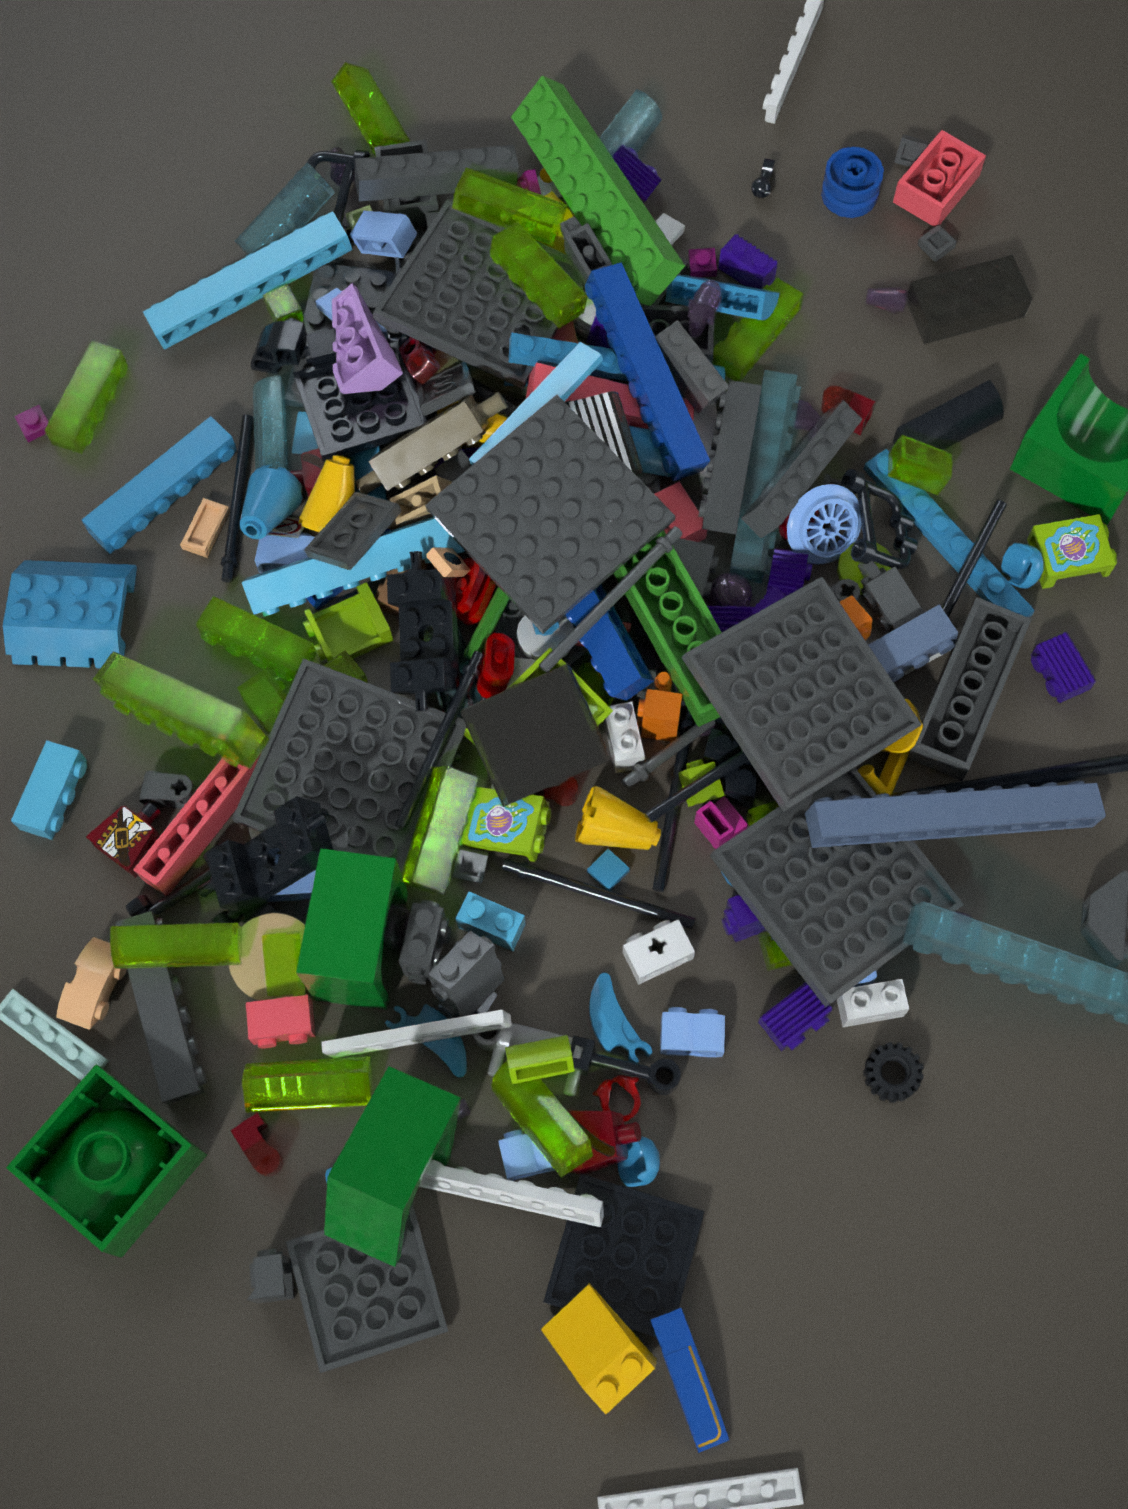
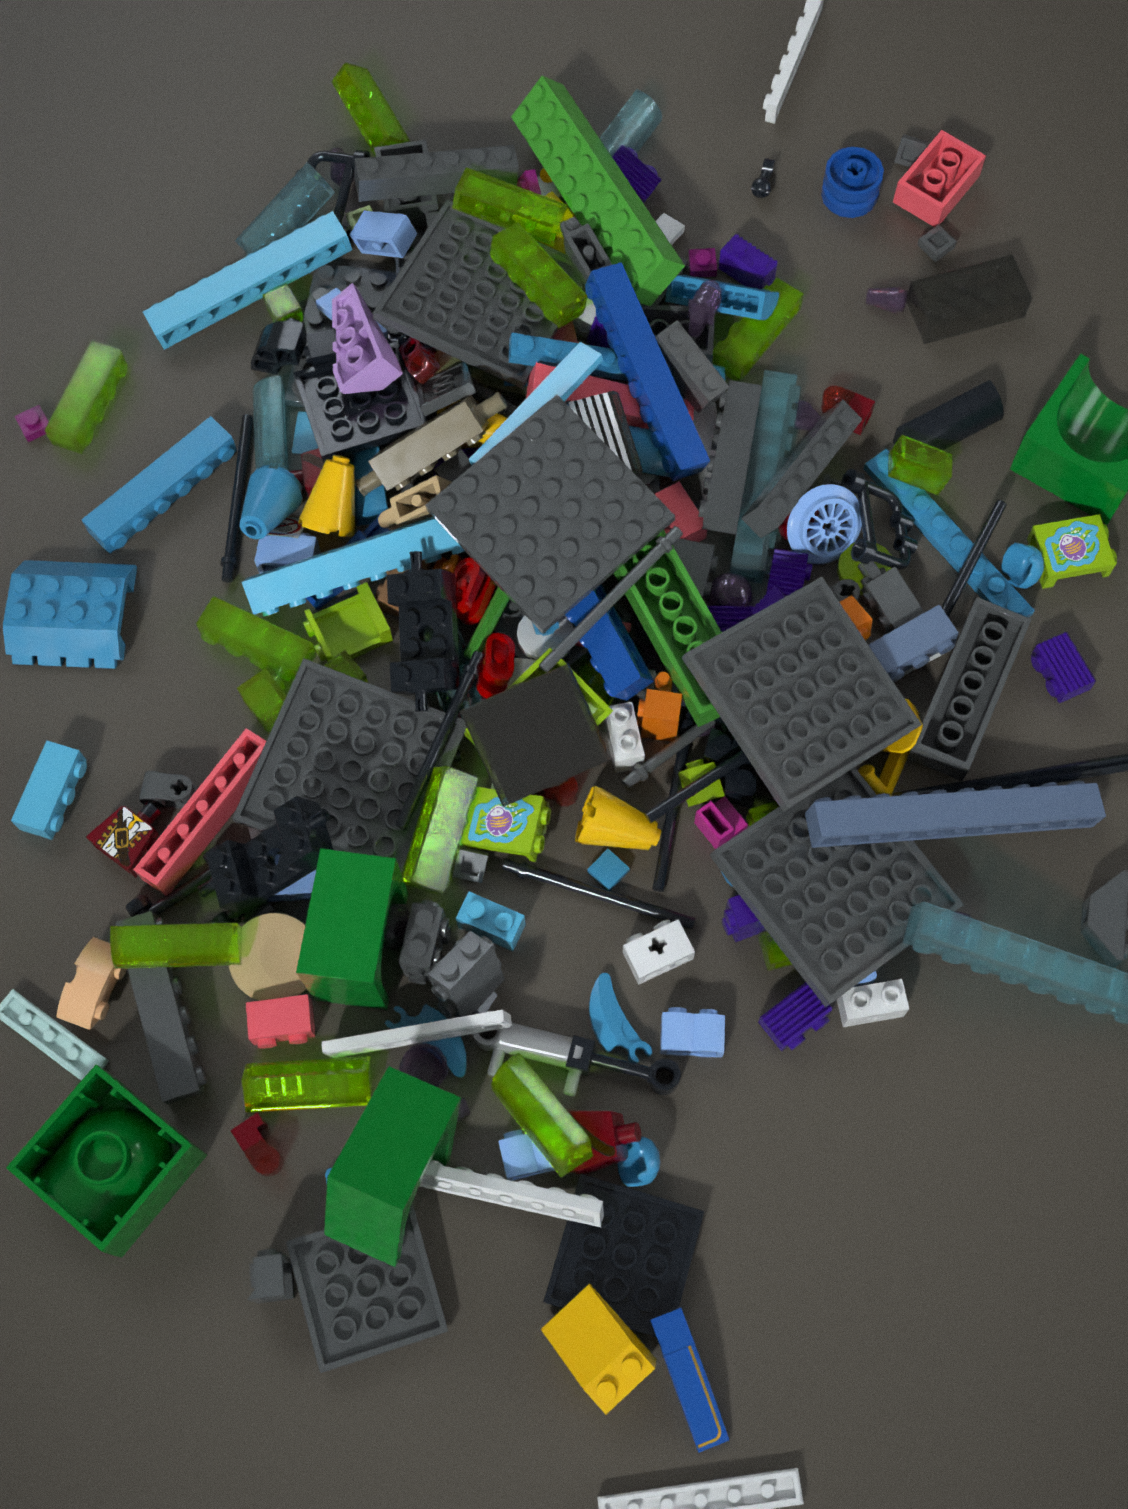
clear neon green brick [92,651,270,769] -> none
light nougat tile [180,498,230,558] -> none
clear neon green panel [262,931,306,997] -> none
dark grey tile [304,492,402,570] -> none
light nougat tile [426,547,470,577] -> none
lime brick [505,1035,575,1084] -> none
red piece [592,1075,641,1121] -> none
black tyre [863,1042,924,1103] -> none
none -> hair [399,1043,448,1087]

